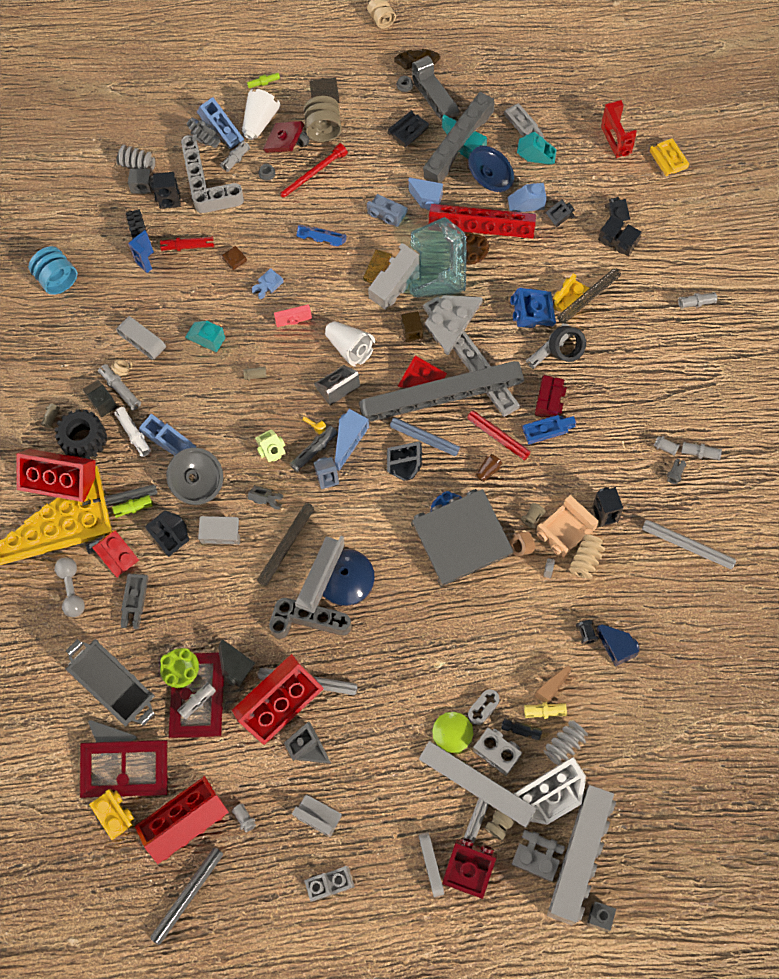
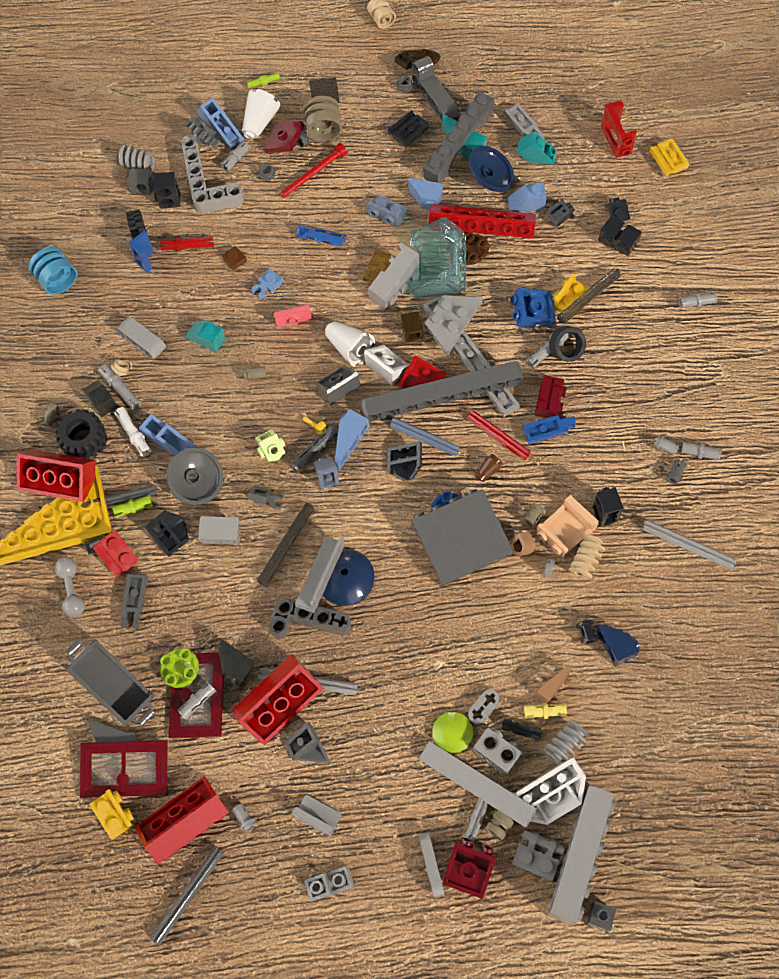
none -> white slope [364,345,410,386]

